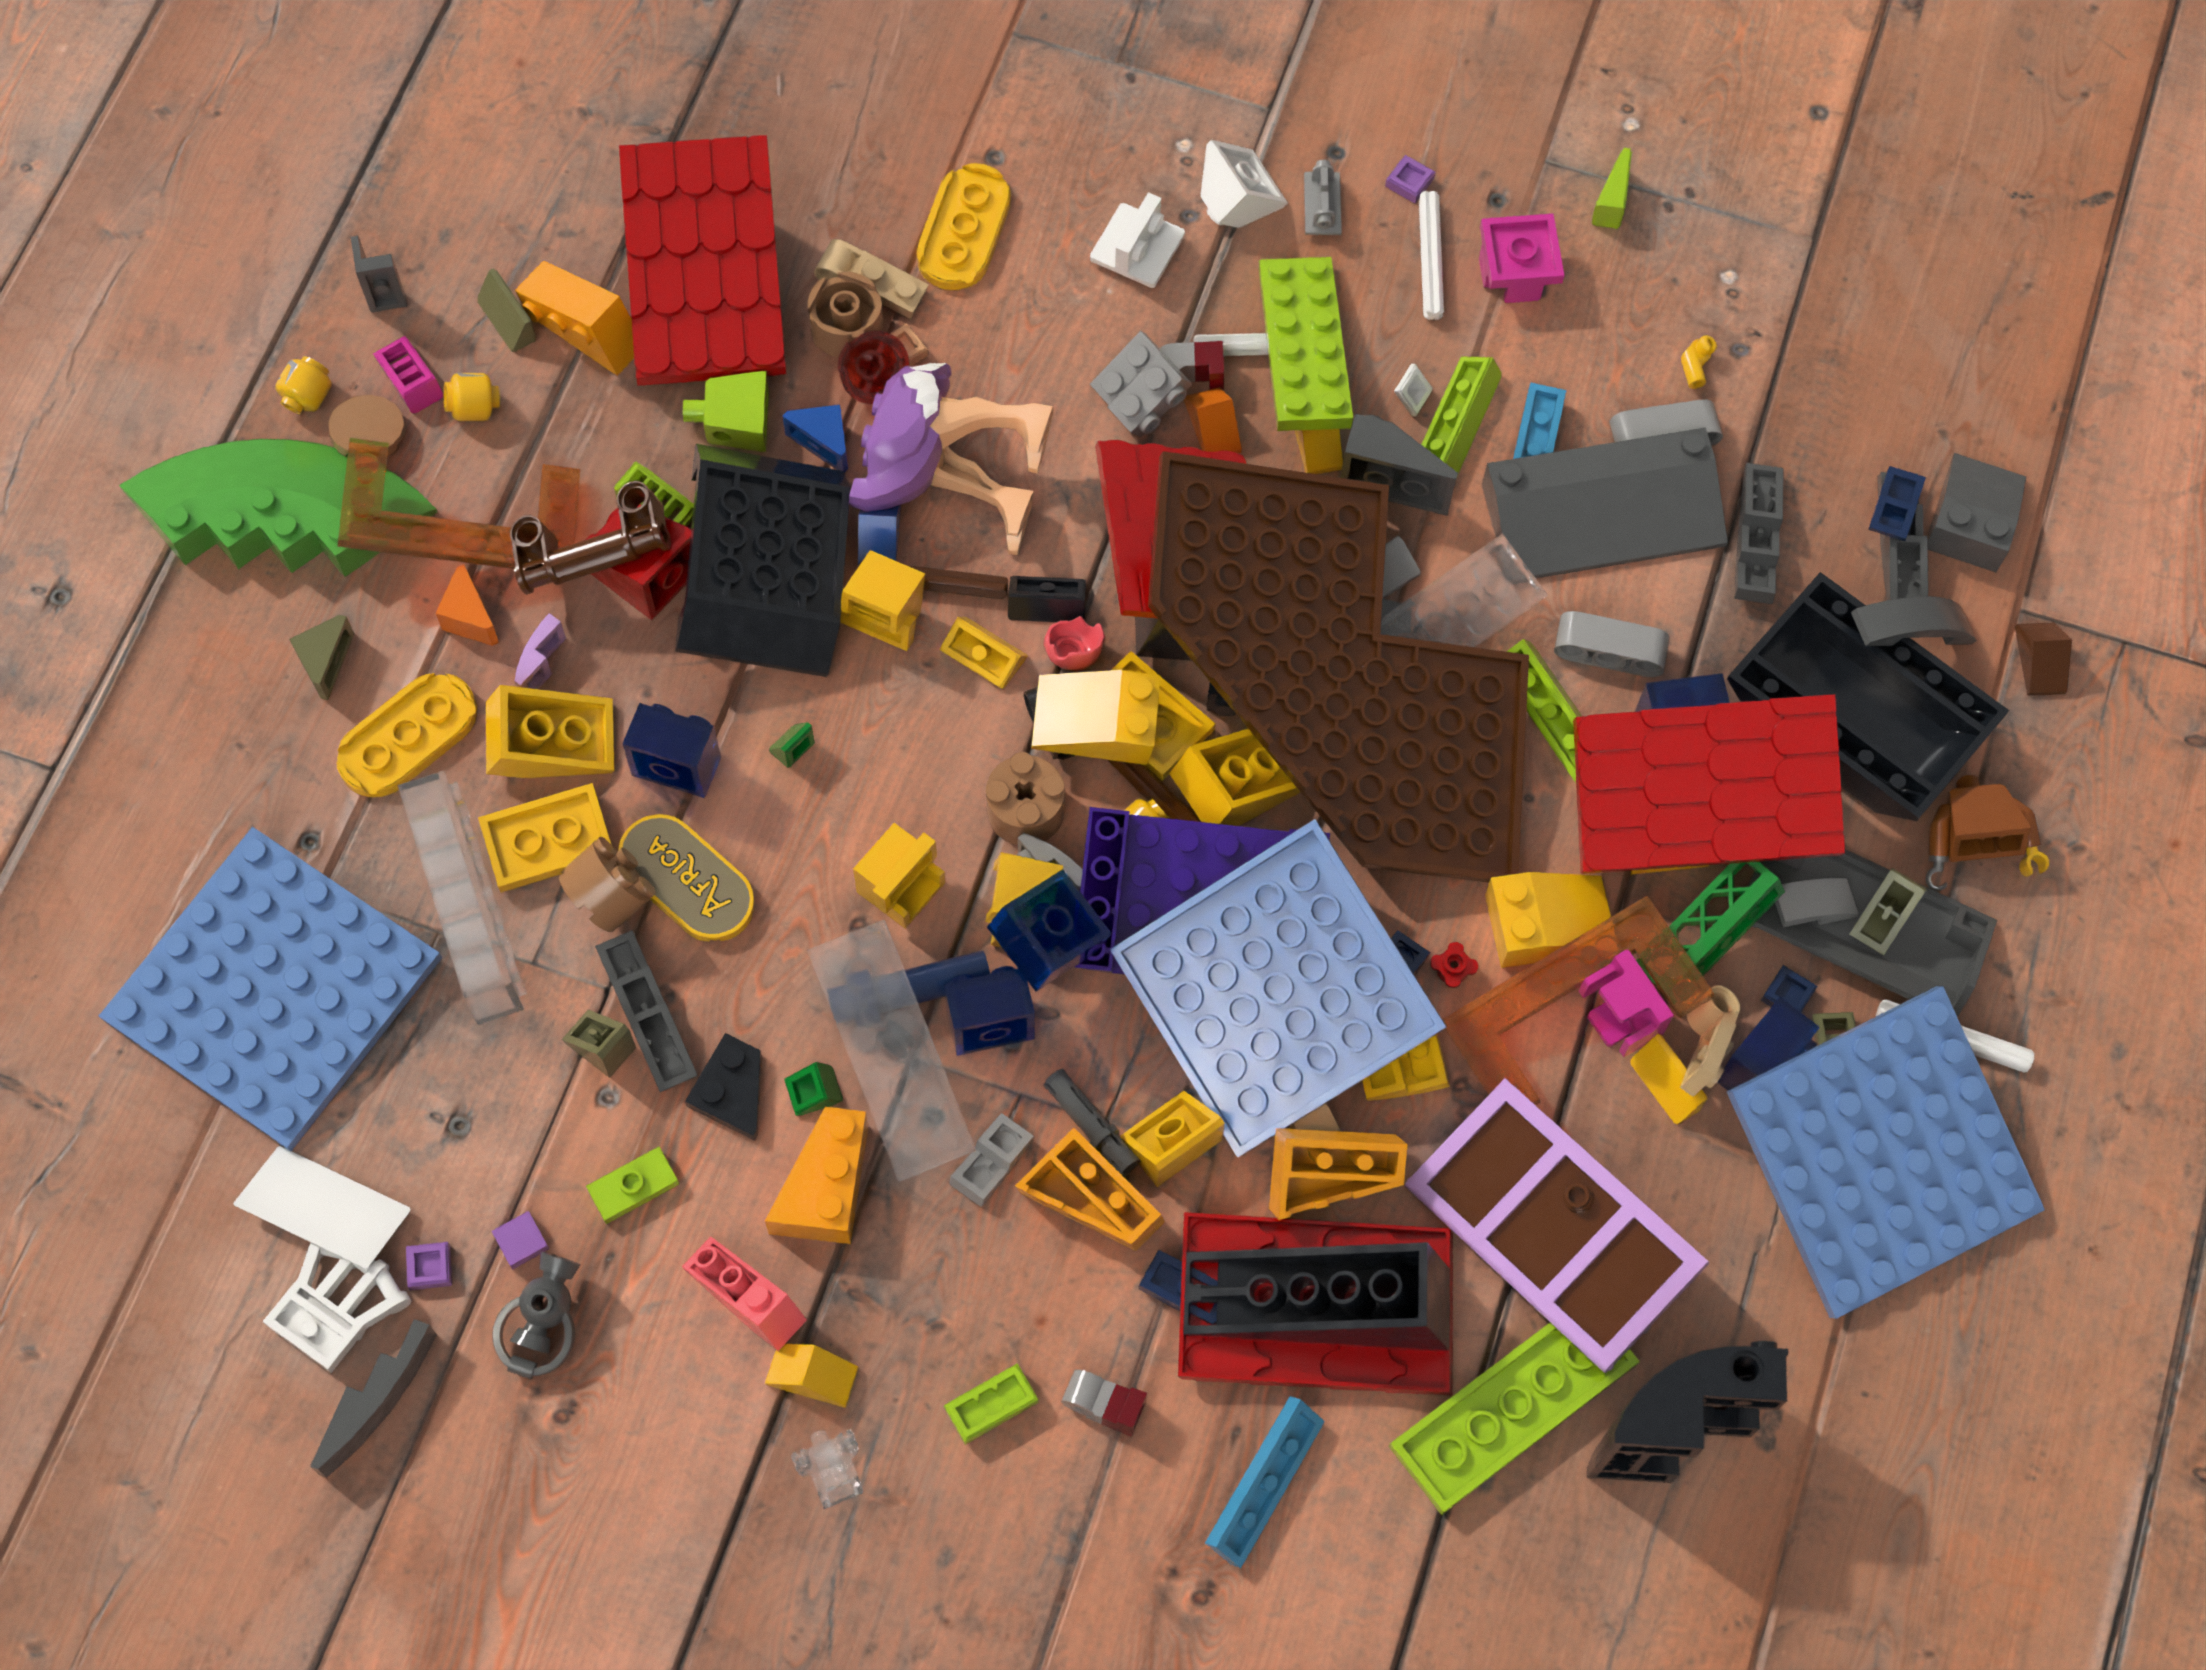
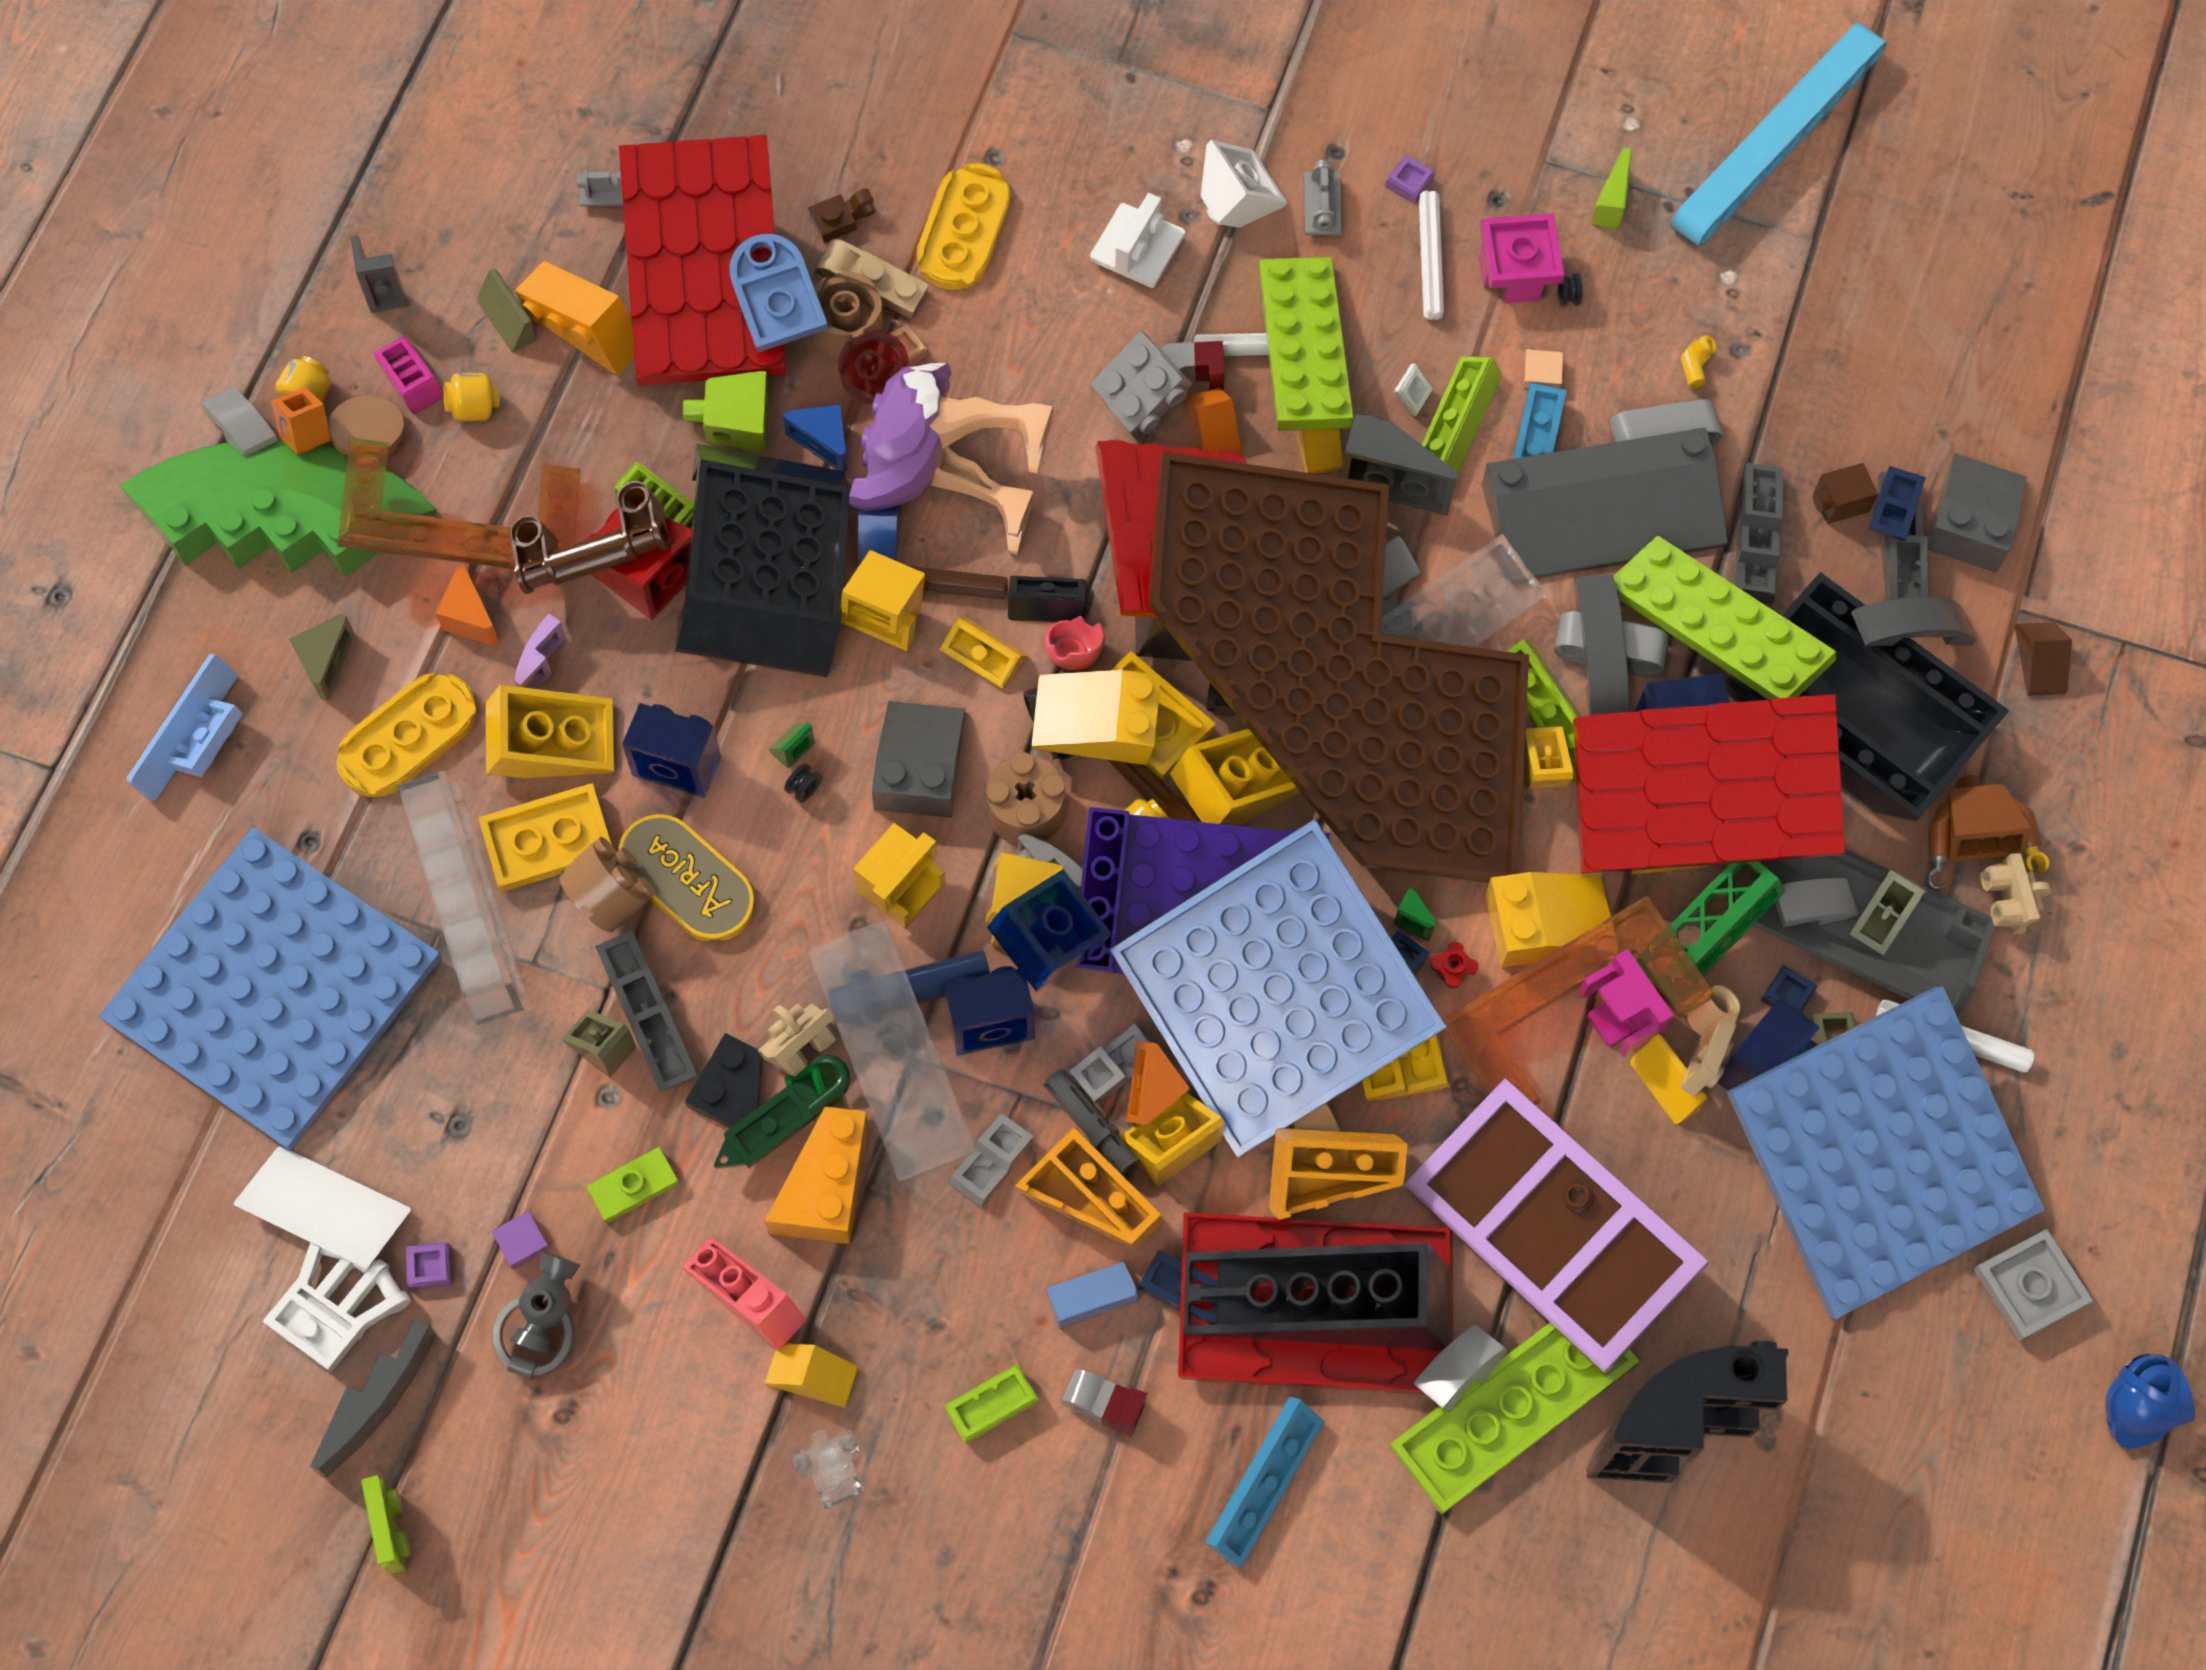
none -> light blue bracket [127,654,243,801]
none -> light grey slope [201,387,278,457]
none -> orange brick [271,387,331,455]
none -> lime plate [361,1475,411,1574]
none -> light grey hinge [577,170,623,206]
none -> dark green plate [714,1055,851,1169]
none -> medium blue plate [730,234,828,353]
none -> tan hips [757,1003,837,1076]
none -> black bush [784,763,822,803]
none -> reddish brown plate [808,188,876,243]
none -> dark grey slope [872,701,965,818]
none -> medium blue slope [1046,1262,1138,1328]
none -> light grey slope [1070,1023,1149,1103]
none -> orange slope [1126,1041,1190,1125]
none -> green slope [1394,887,1436,941]
none -> light grey slope [1413,1324,1508,1412]
none -> light nougat tile [1523,349,1563,389]
none -> yellow slope [1525,726,1573,789]
none -> black bush [1557,272,1582,307]
none -> dark grey slope [1574,574,1629,715]
none -> lime plate [1613,535,1836,700]
none -> medium azure beam [1670,22,1887,247]
none -> reddish brown brick [1813,463,1878,524]
none -> light grey plate [1973,1229,2093,1342]
none -> tan hips [1980,853,2052,934]
none -> blue helmet [2105,1354,2195,1449]

